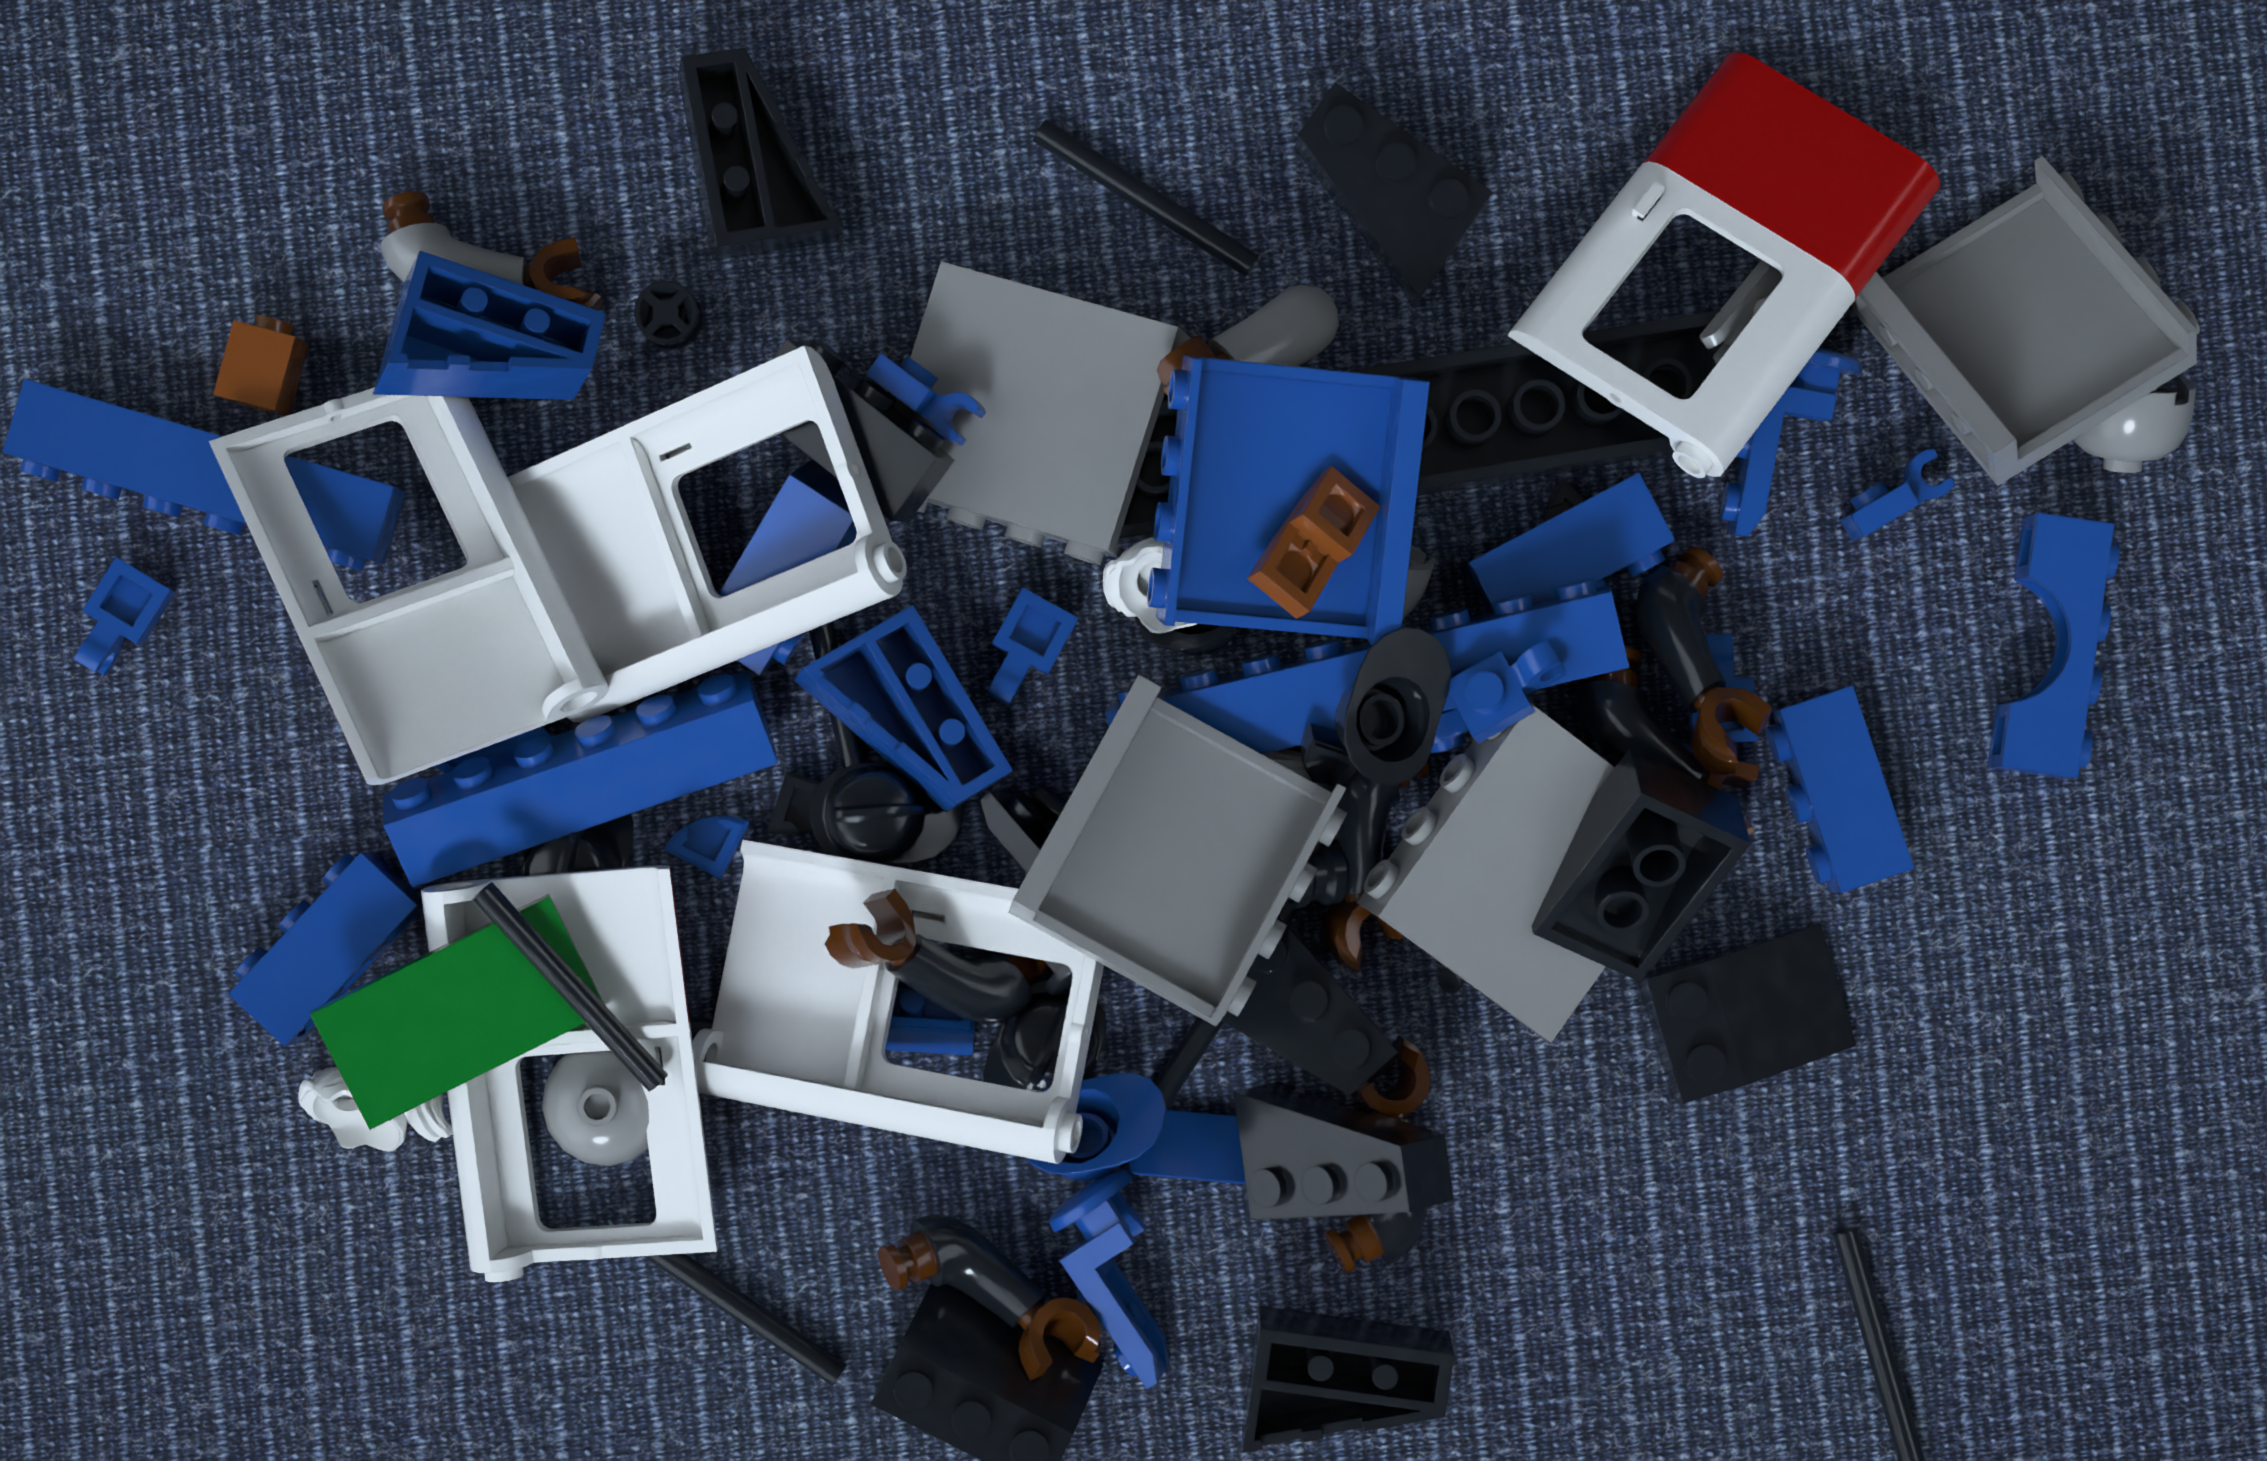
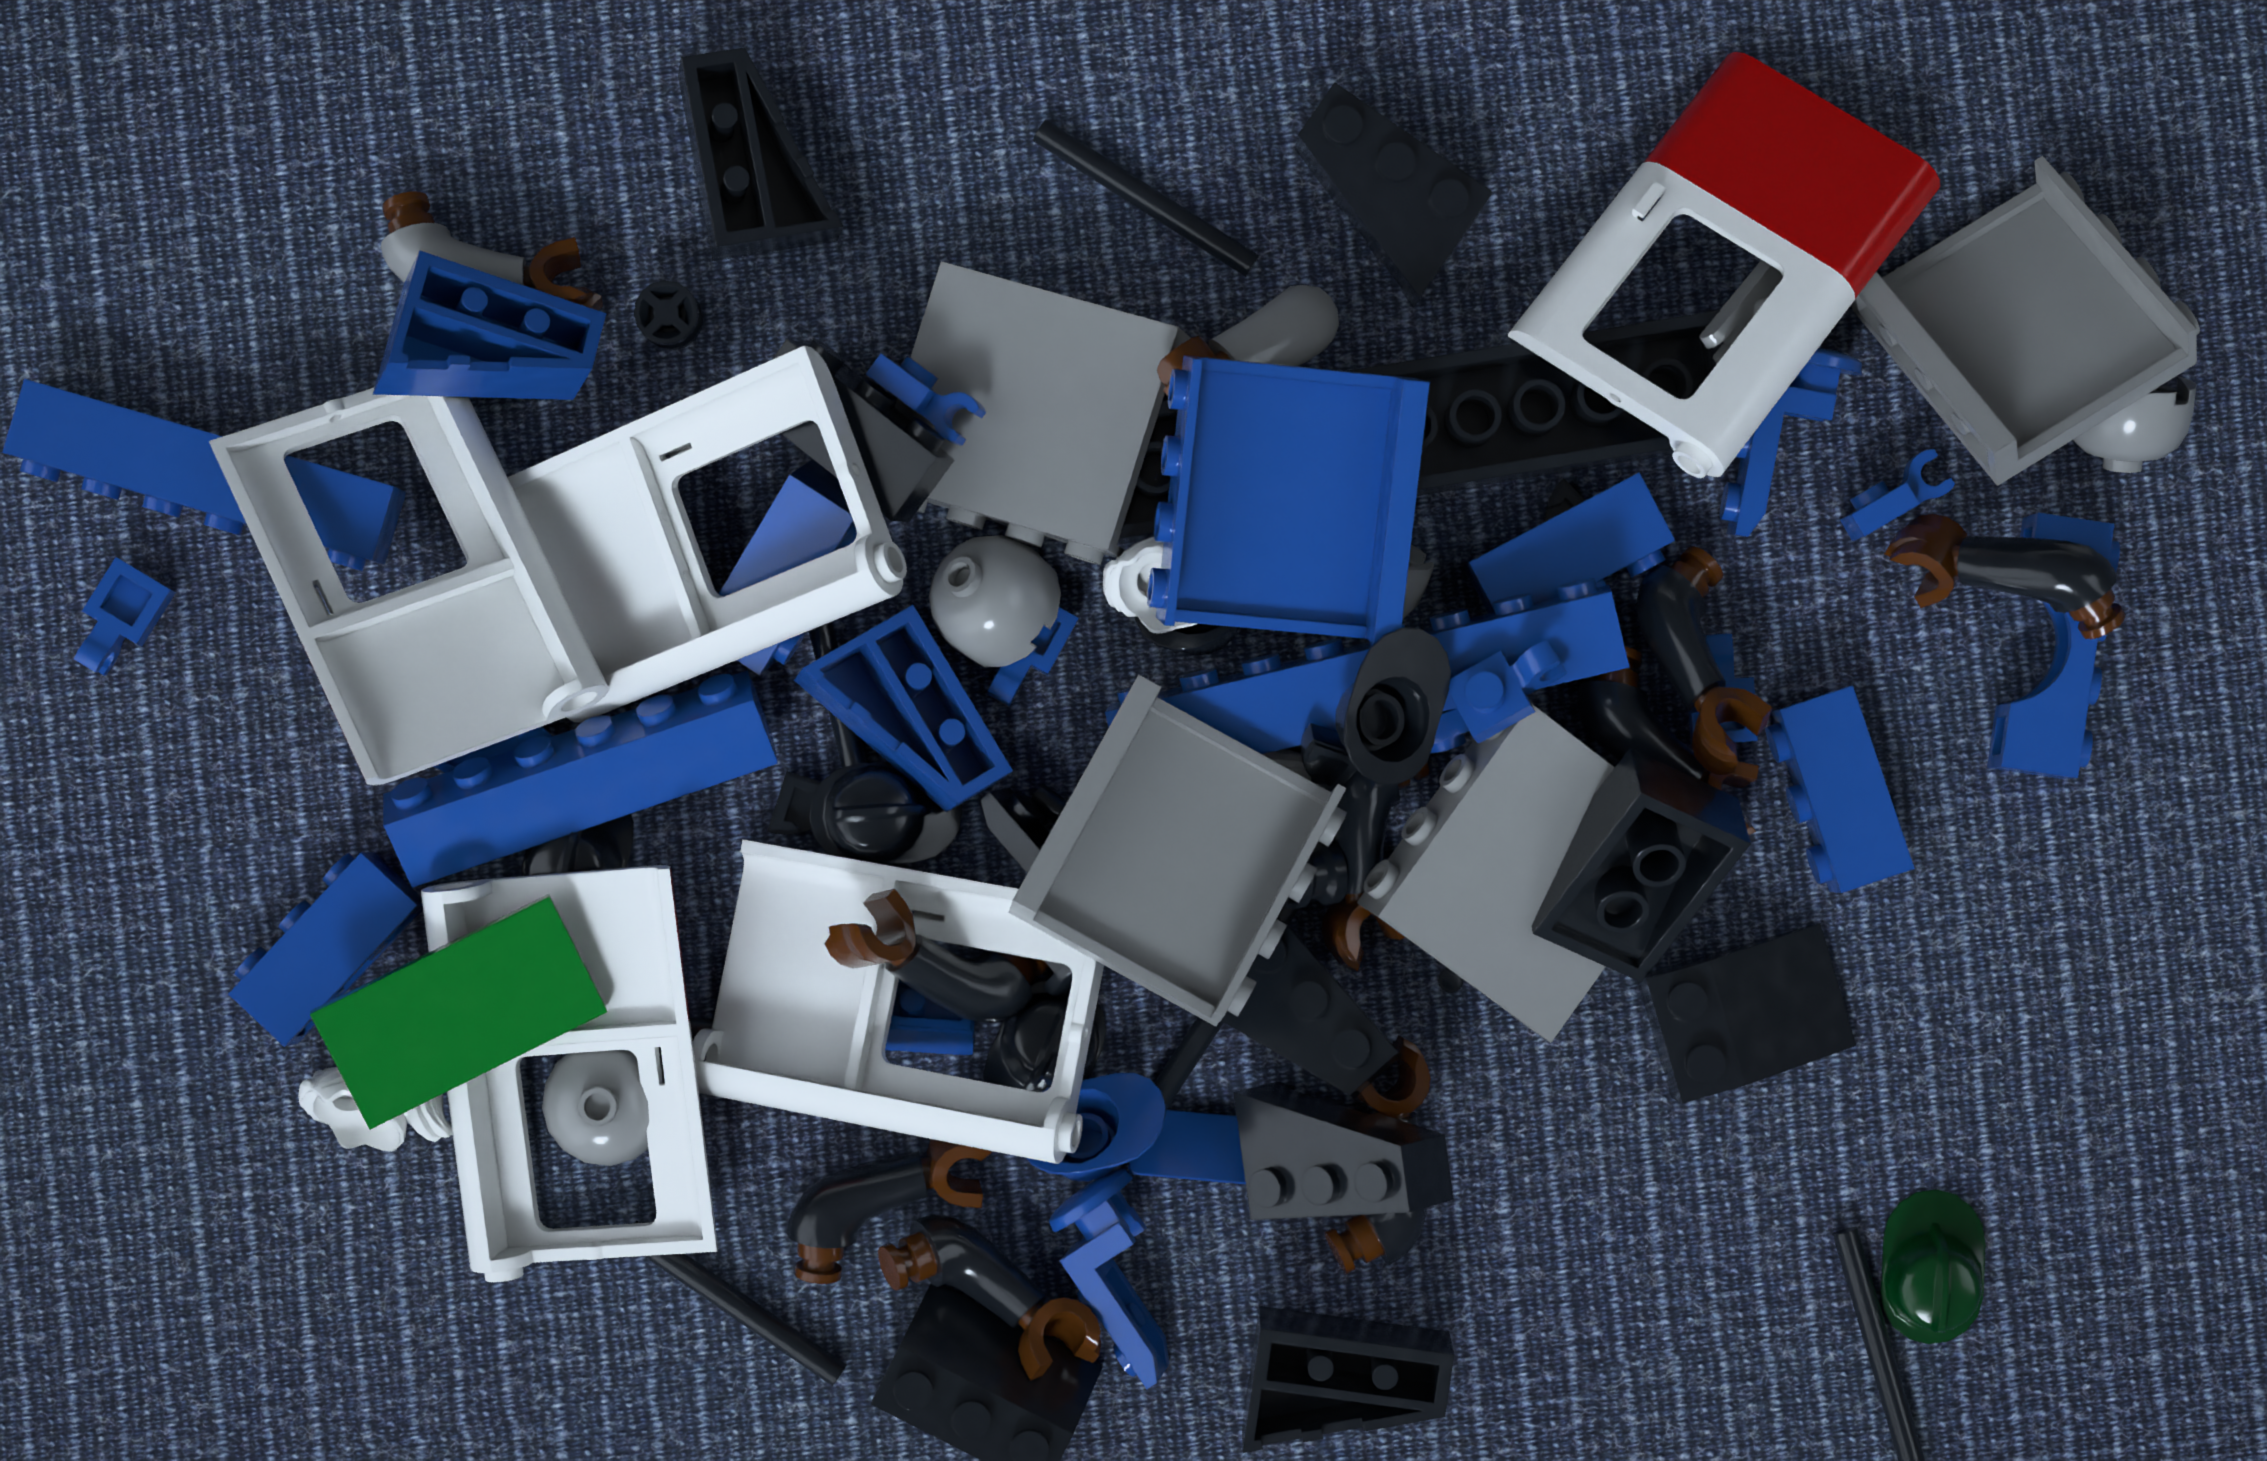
dark orange brick [213,315,309,417] -> none
black bar [472,882,668,1092] -> none
blue tile [664,815,752,879] -> none
dark orange slope [1247,466,1380,619] -> none
none -> black piece [787,1139,994,1284]
none -> light grey cylinder [928,535,1061,667]
none -> dark green piece [1881,1189,1986,1344]
none -> piece [1884,514,2126,639]

